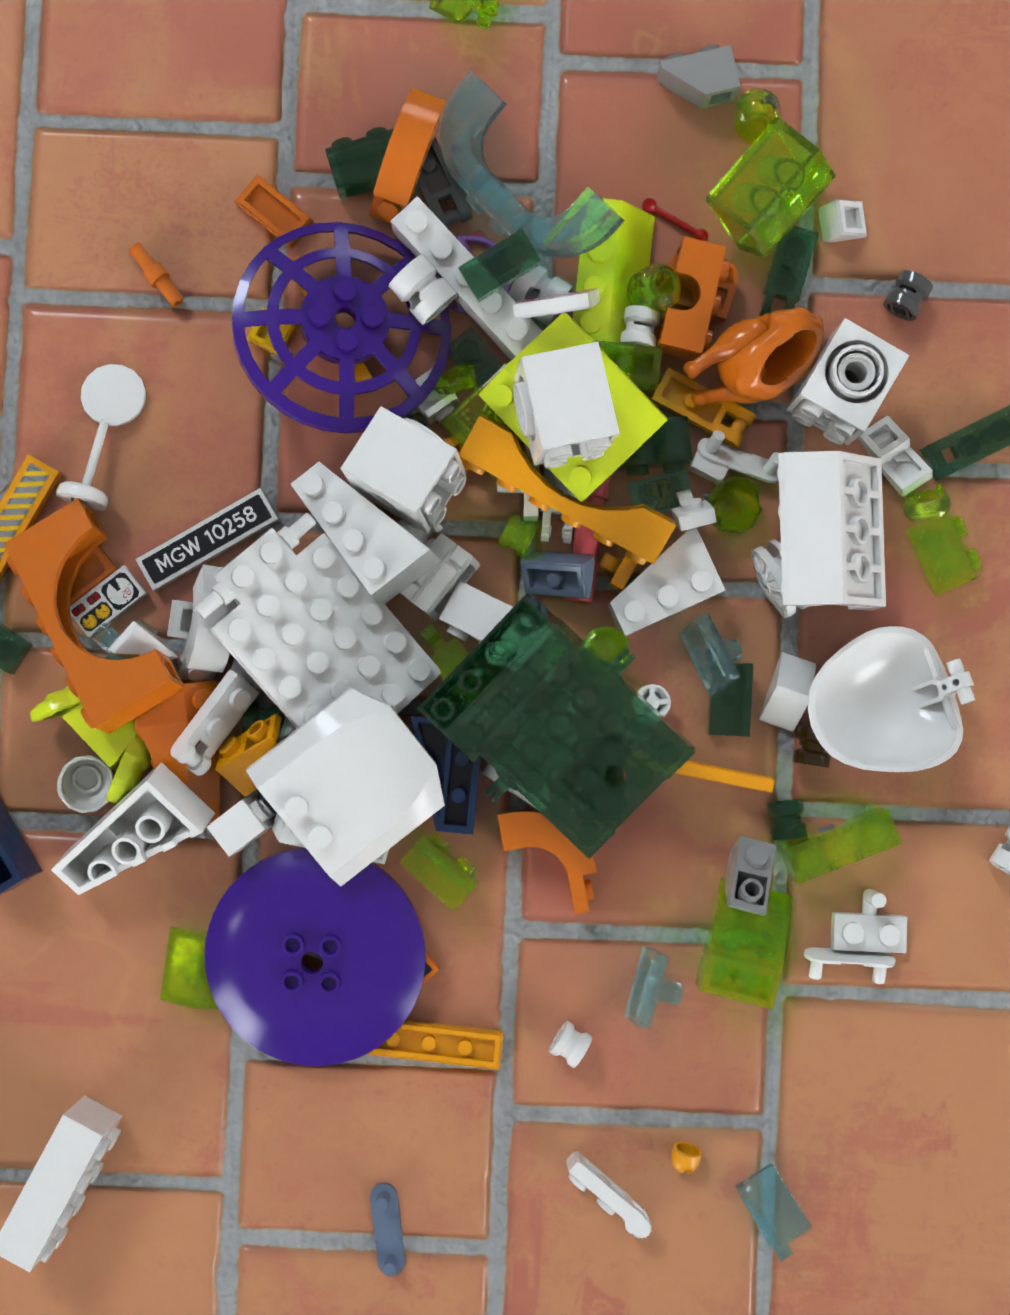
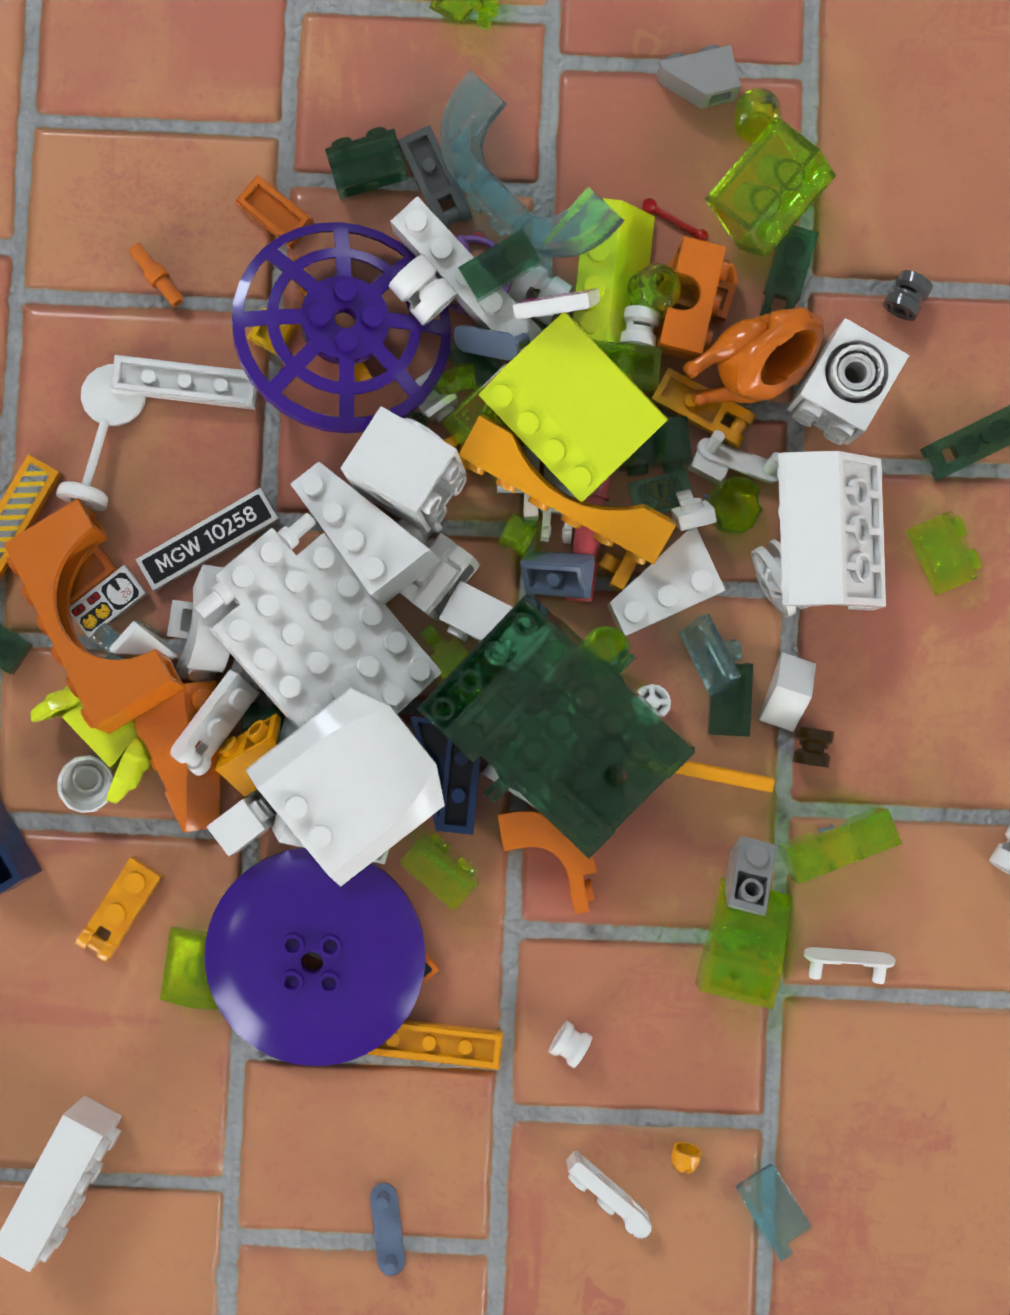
white wedge [51,762,215,895] -> none
orange arch [369,87,446,224] -> none
white brick [513,342,620,468] -> none
clear light blue tile [625,946,683,1029] -> none
clear green wheel [766,799,808,840] -> none
white piece [807,626,976,772] -> none
white slope [818,199,867,243] -> none
white plate [830,889,908,953] -> none
white slope [858,415,933,497] -> none
clear neon green piece [903,483,952,521] -> none
none -> light orange plate [75,856,164,963]
none -> white tile [110,355,258,410]
none -> sand blue piece [453,325,530,361]

